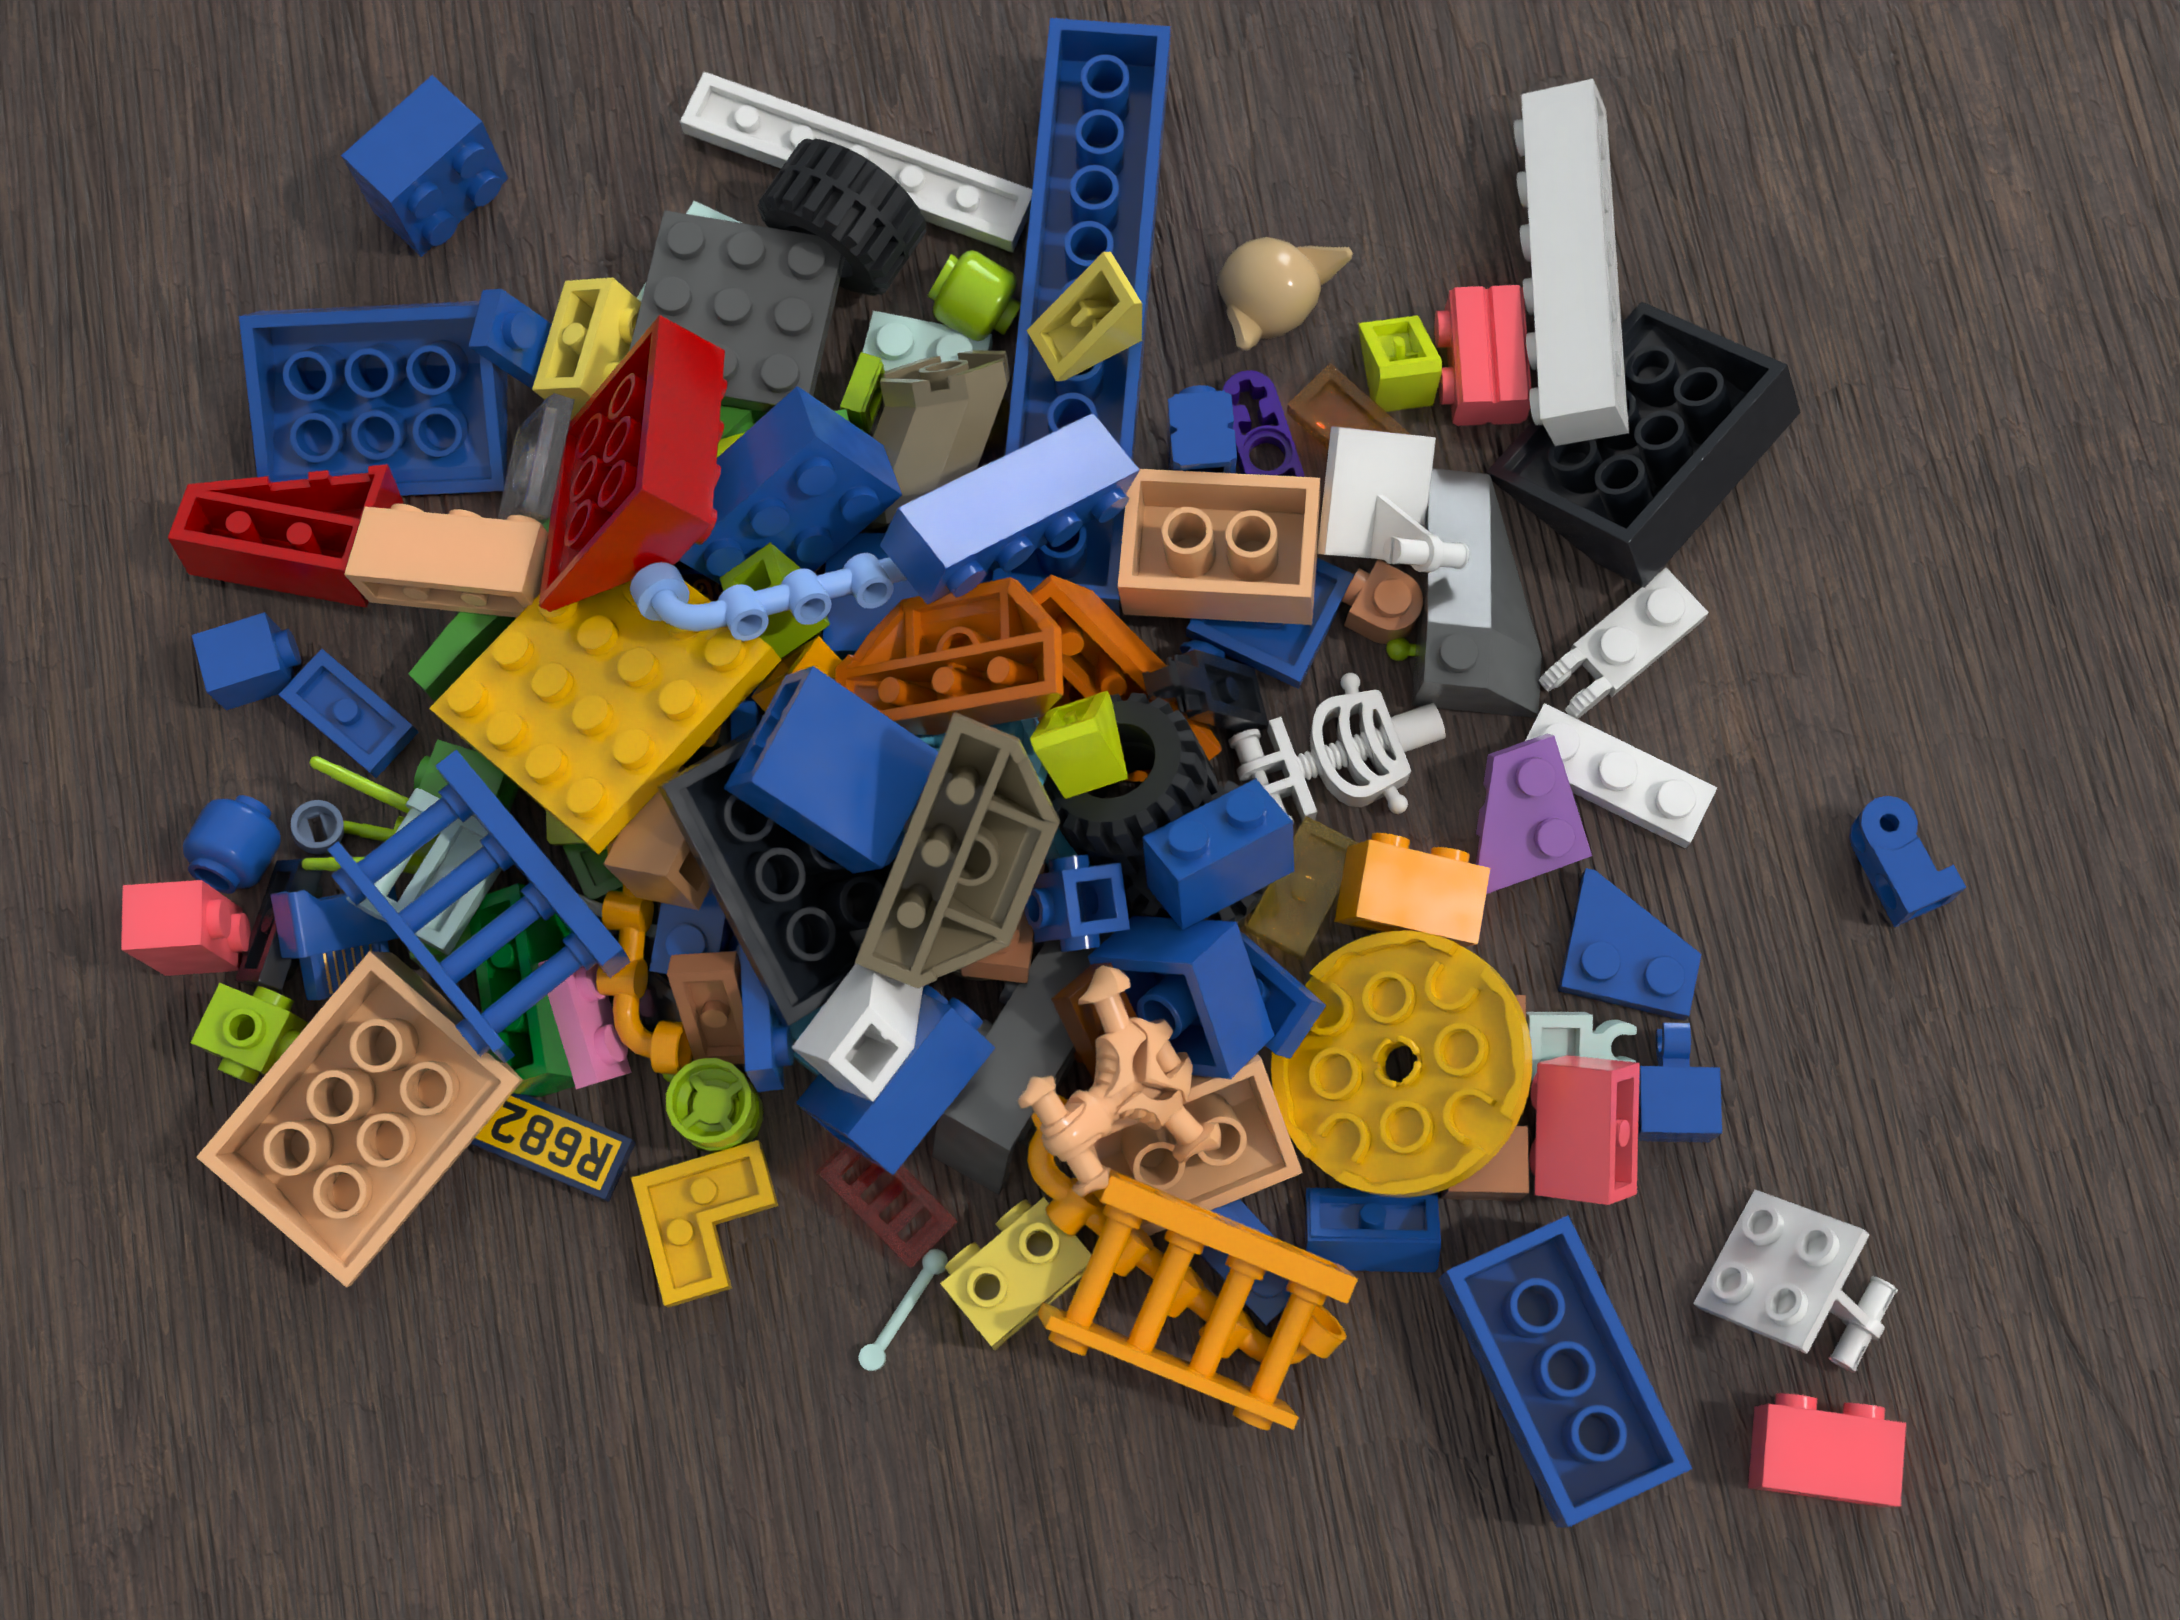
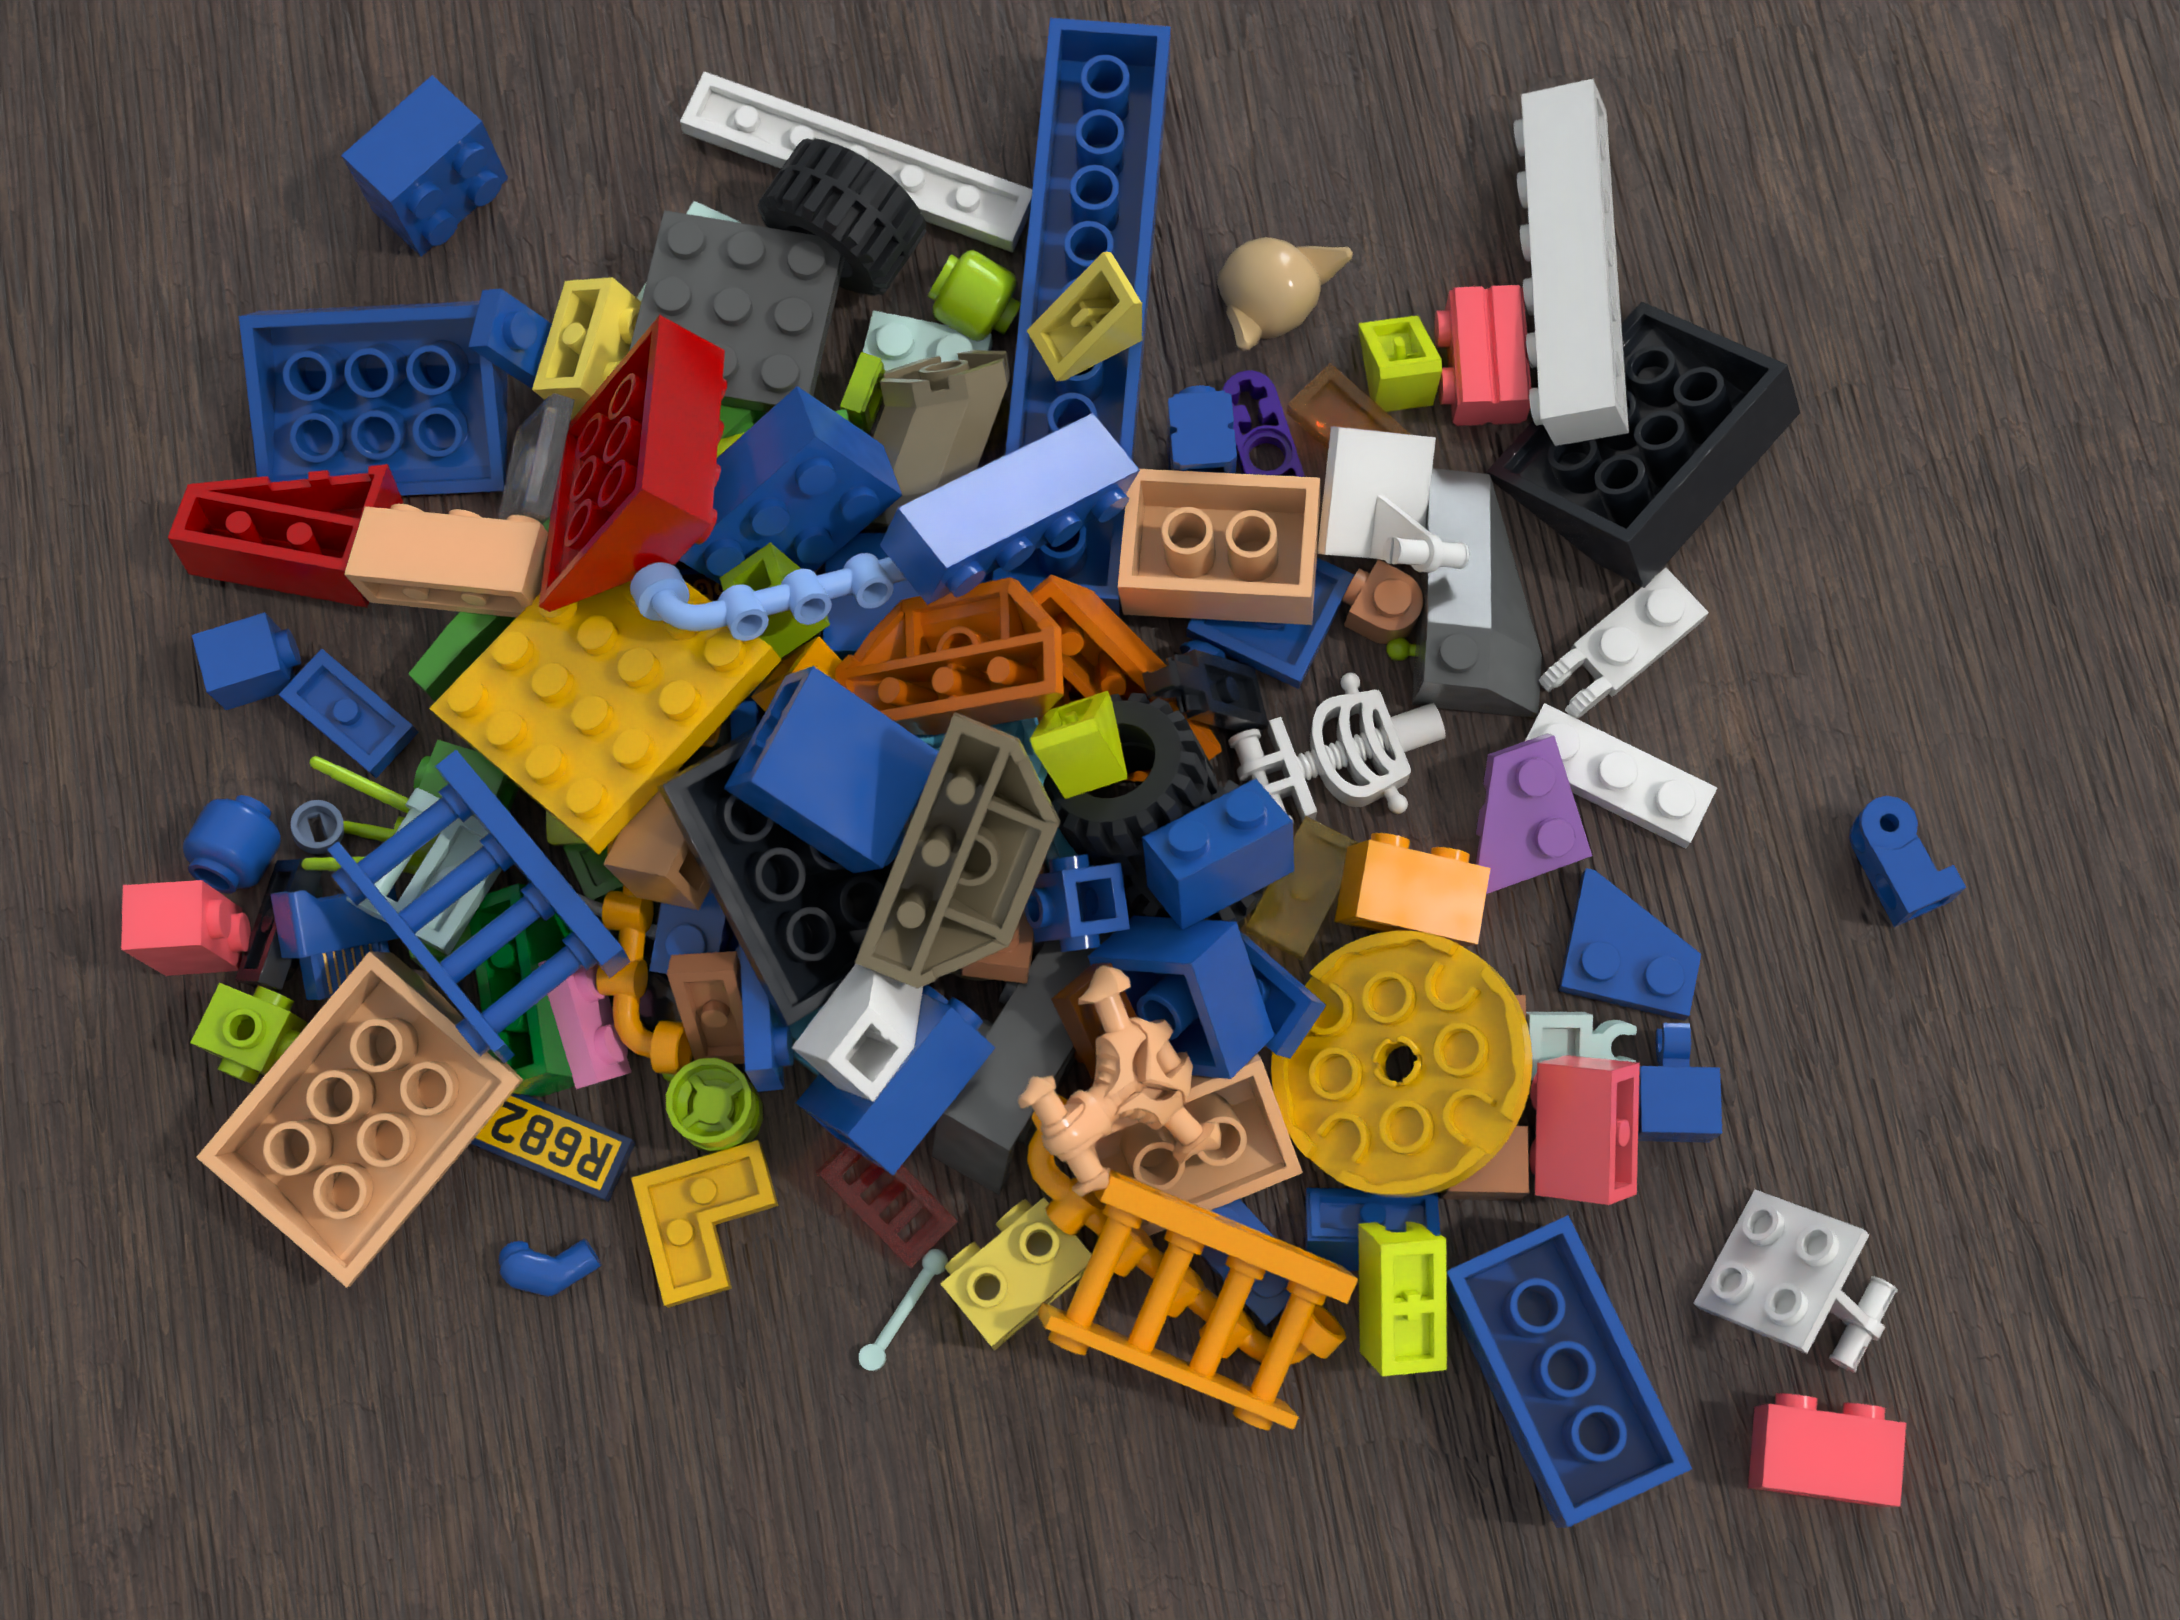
none -> blue arm [498,1238,602,1296]
none -> neon yellow hinge [1358,1221,1447,1376]

